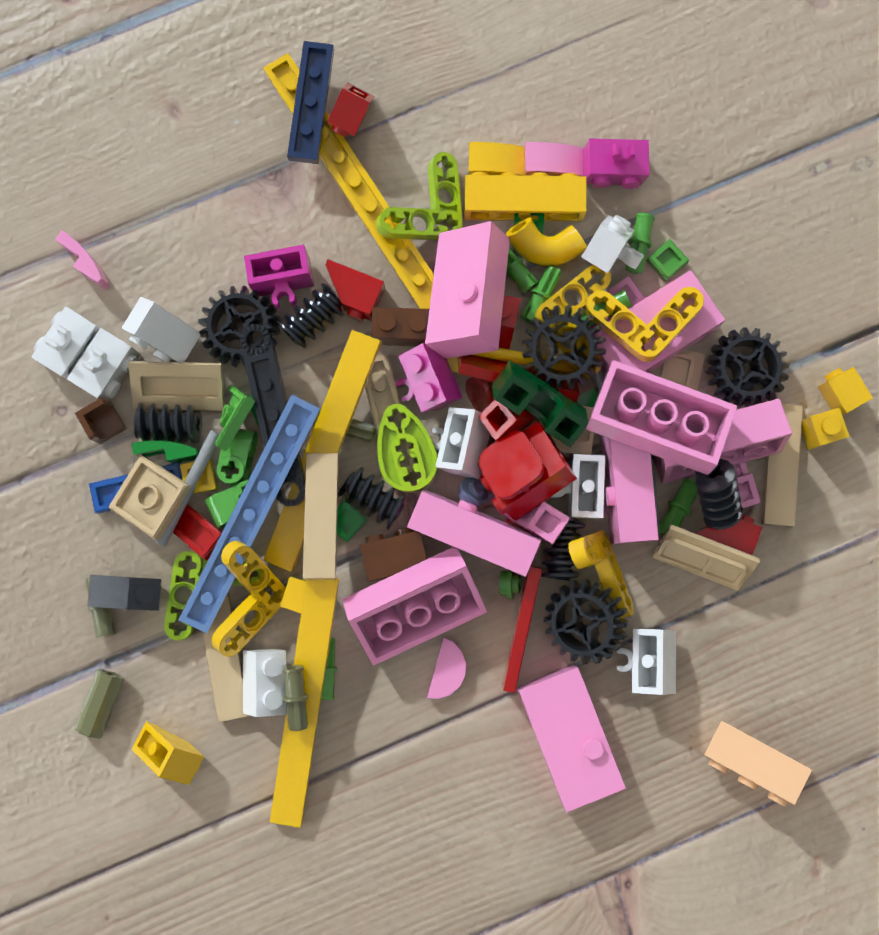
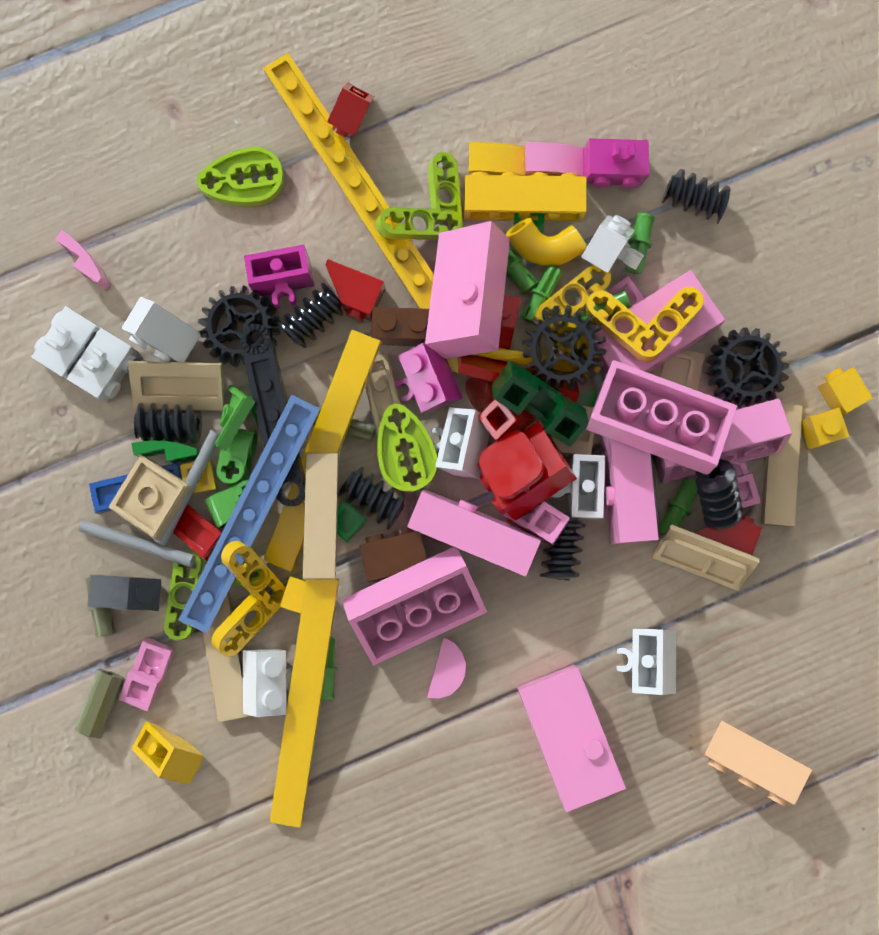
reddish brown panel [75,398,127,444] -> none
olive axle [283,665,309,731] -> none
dark blue plate [287,41,335,164] -> none
sand blue plate [458,477,488,506] -> none
bright green plate [499,569,521,600] -> none
red tile [502,565,542,693] -> none
black gear [543,579,629,664] -> none
yellow beam [569,530,634,619] -> none
bright green tile [646,239,690,282] -> none
none -> light grey bar [79,520,196,567]
none -> bright pink slope [119,637,175,711]
none -> lime piece [197,147,285,207]
none -> black piece [661,169,731,224]

